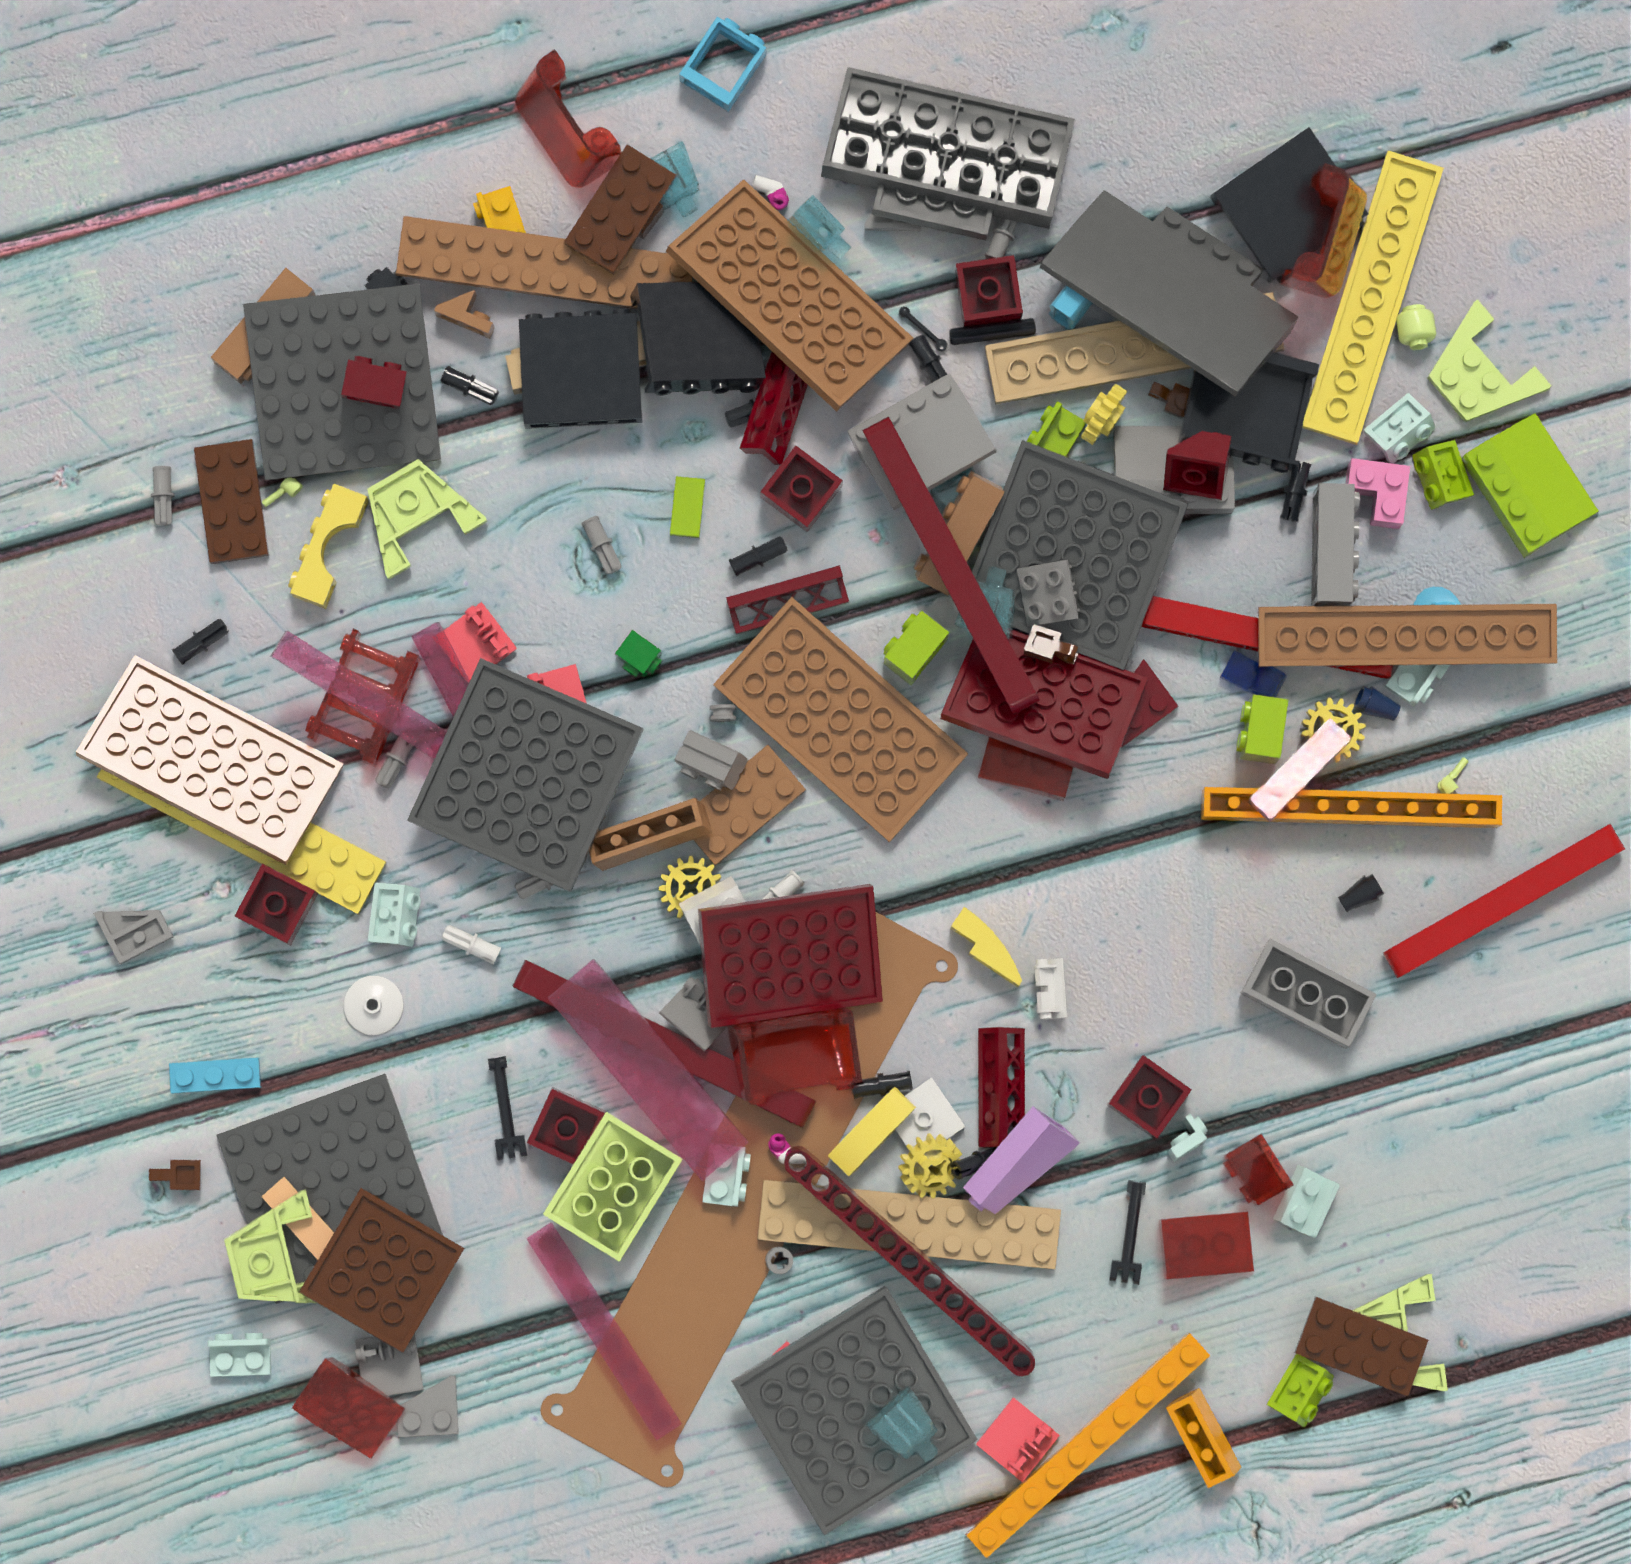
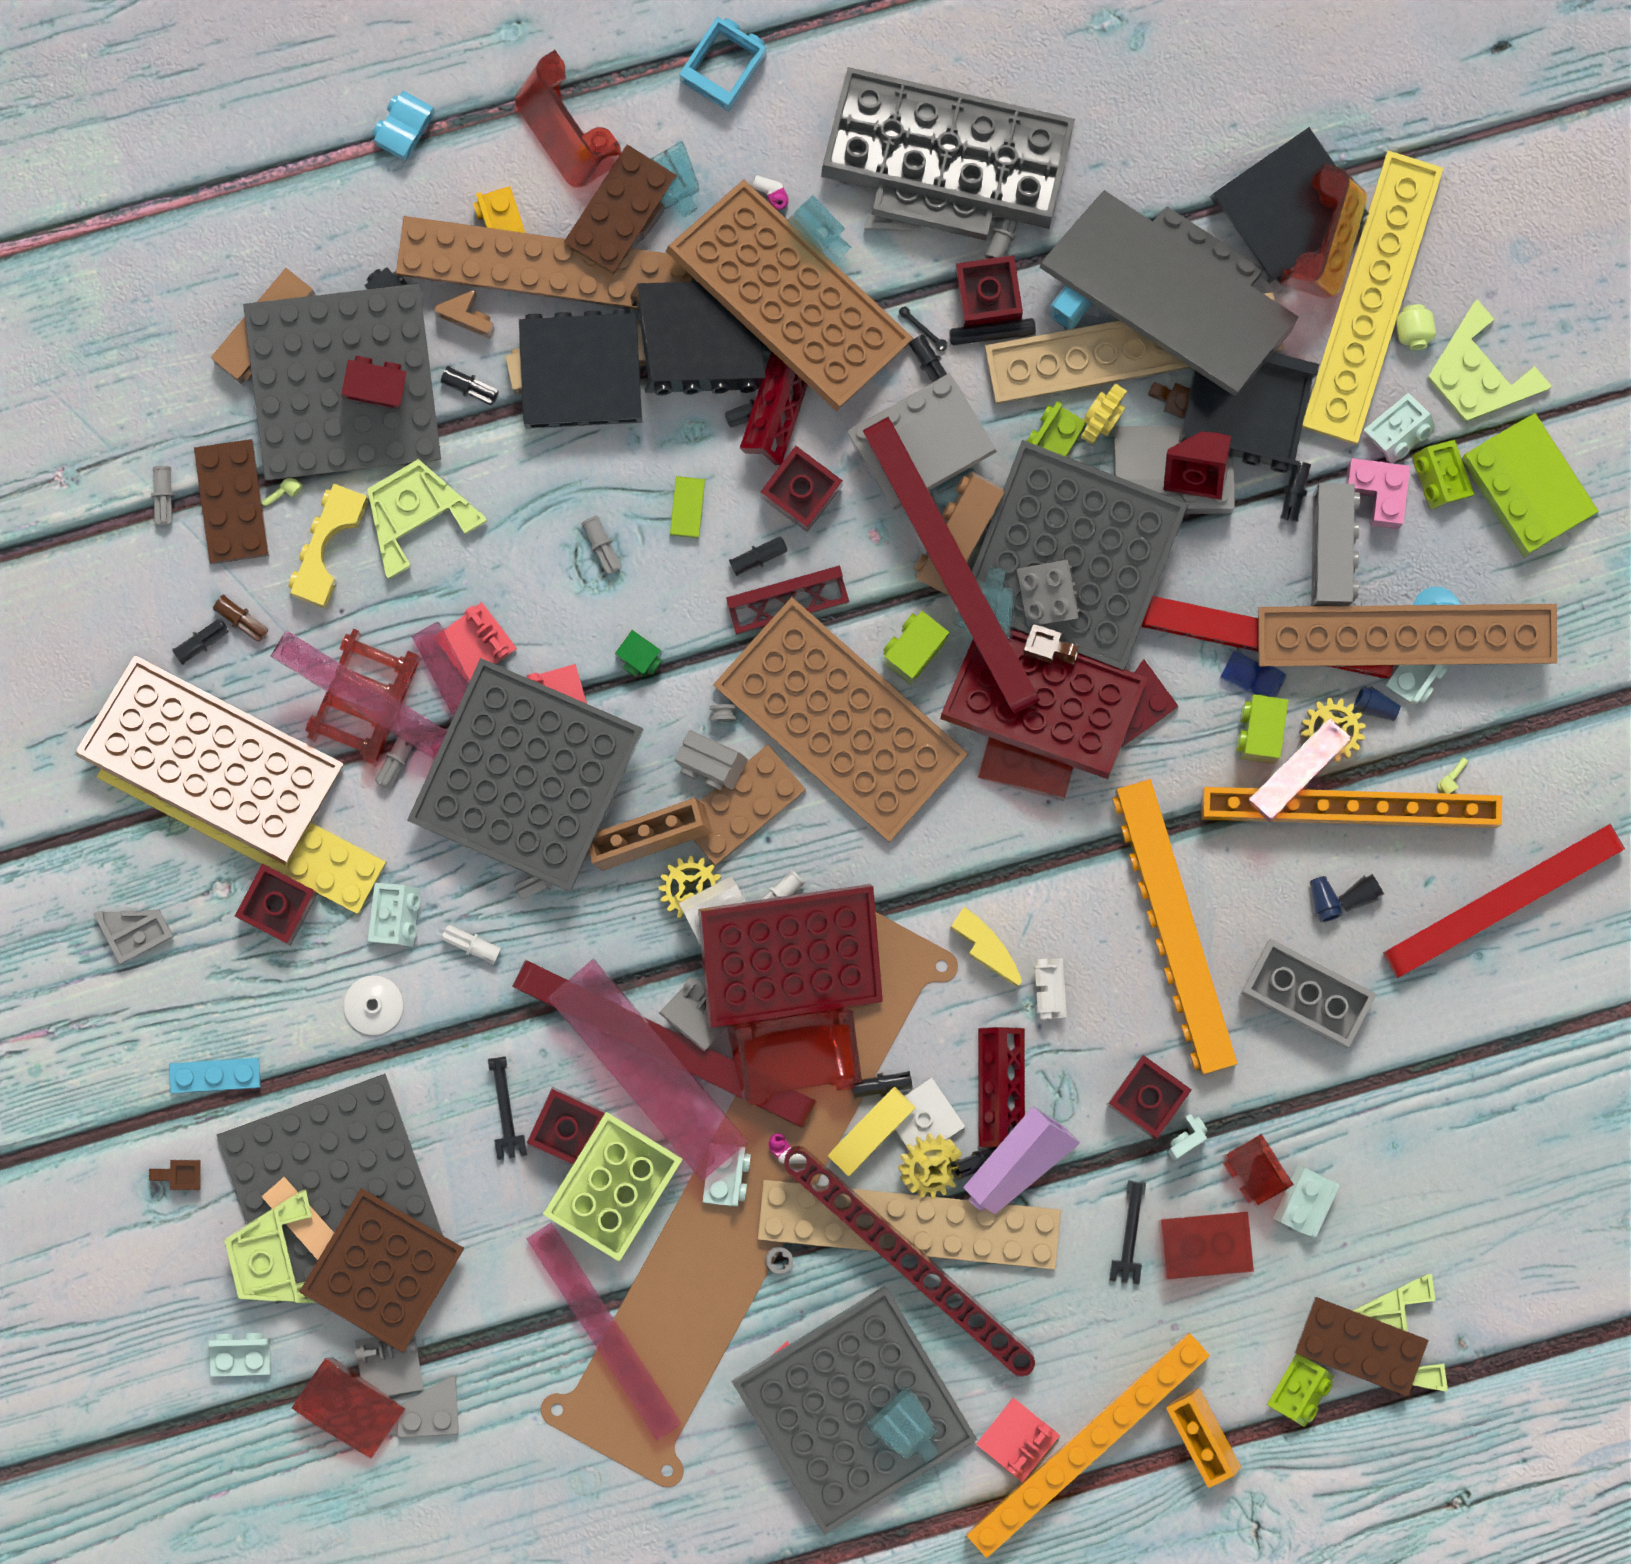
none -> reddish brown axle [213,594,268,642]
none -> medium azure brick [372,91,435,162]
none -> light orange brick [1112,779,1238,1075]
none -> dark blue cone [1309,876,1343,922]

